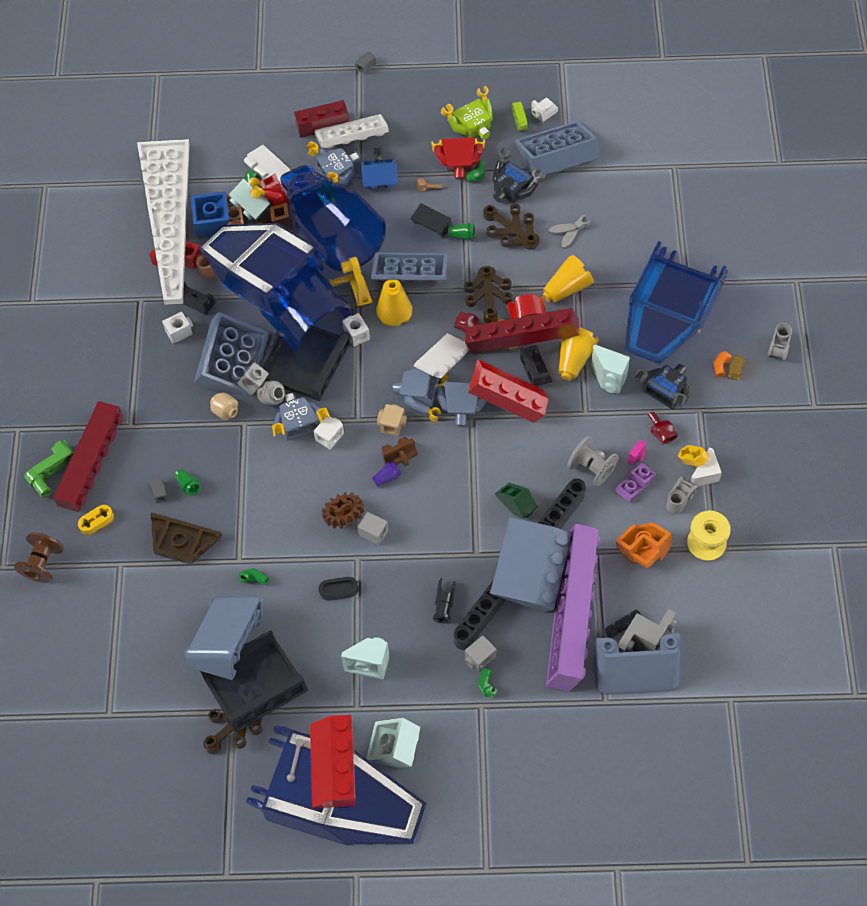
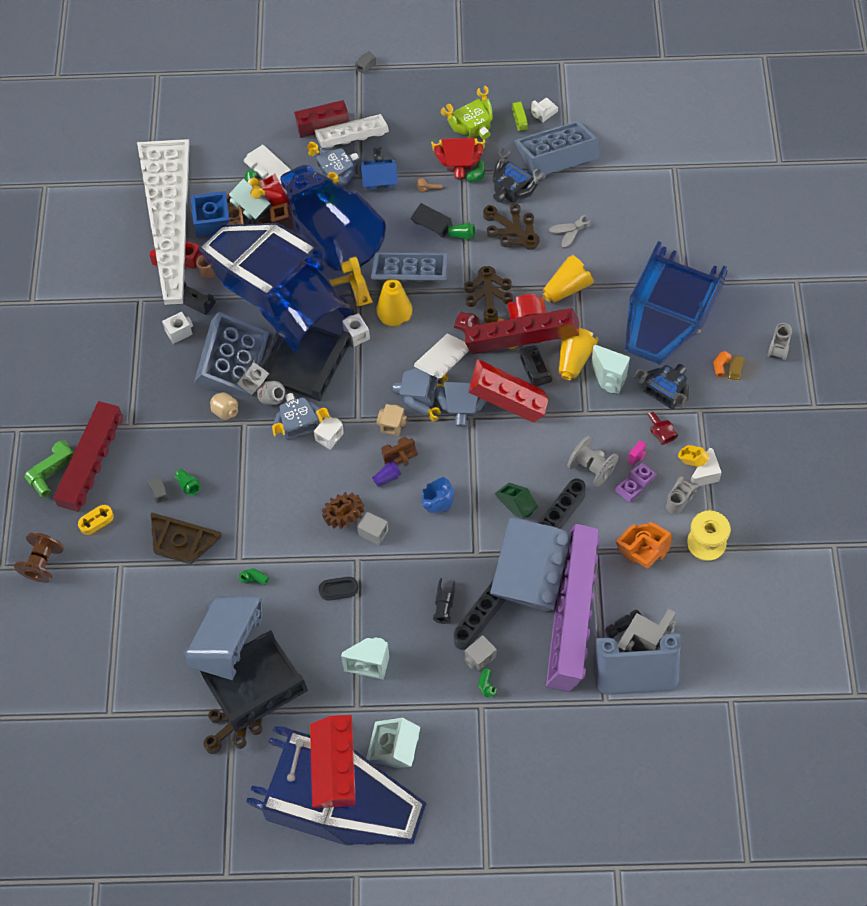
none -> blue hair [422,477,454,513]

